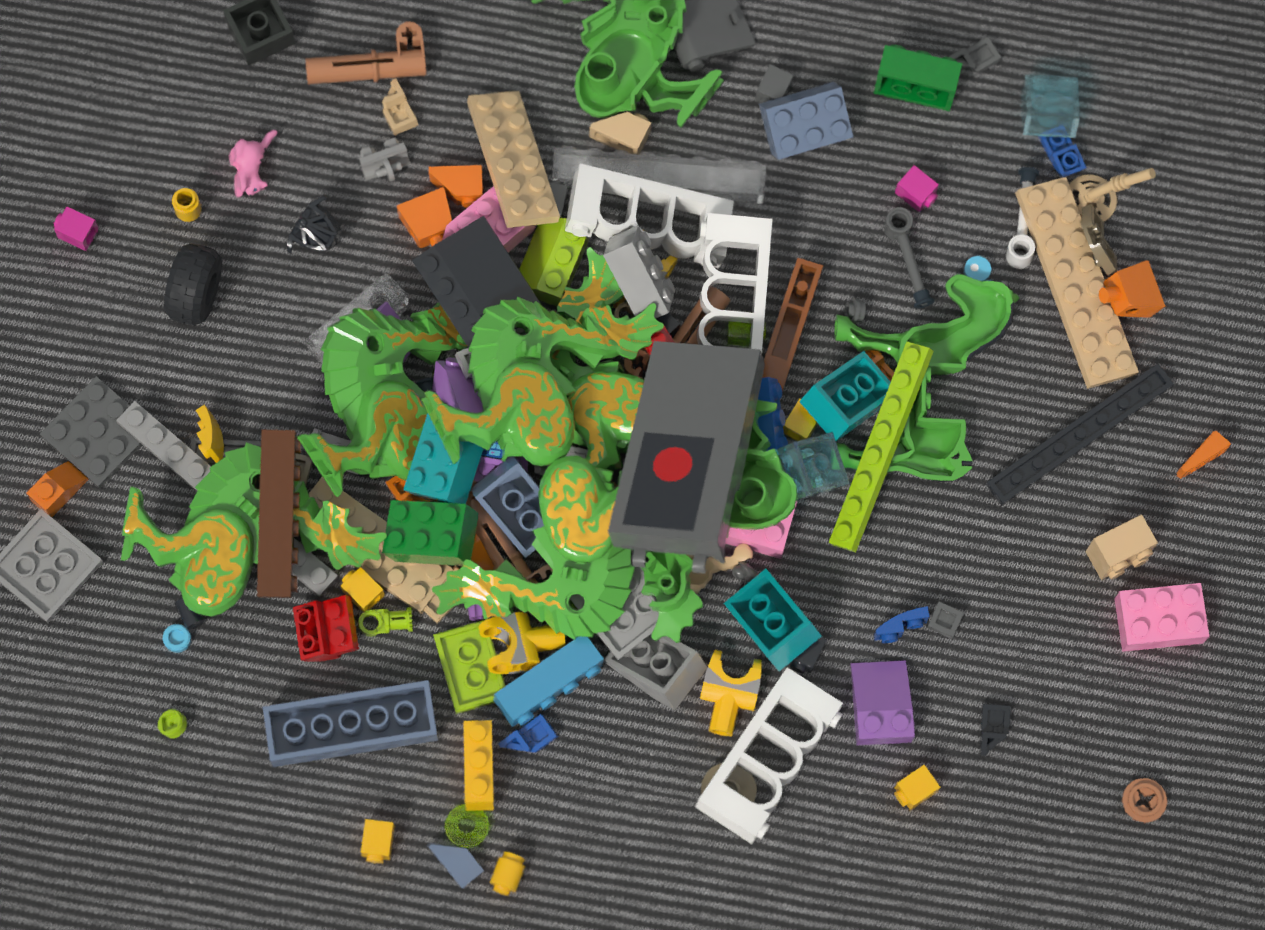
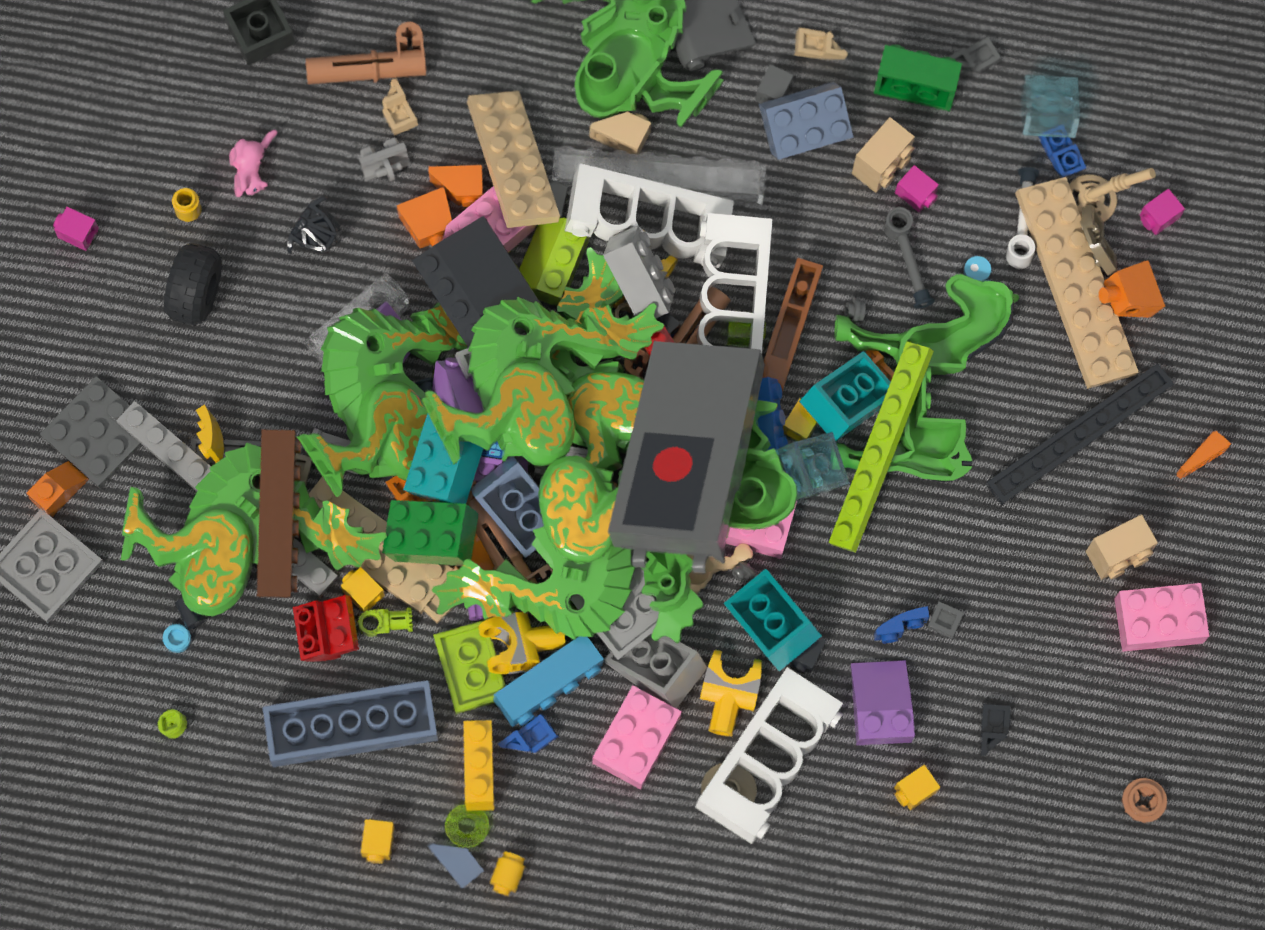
none -> bright pink brick [592,686,682,790]
none -> tan slope [795,28,847,59]
none -> tan brick [852,117,915,193]
none -> dark pink brick [1140,189,1185,235]

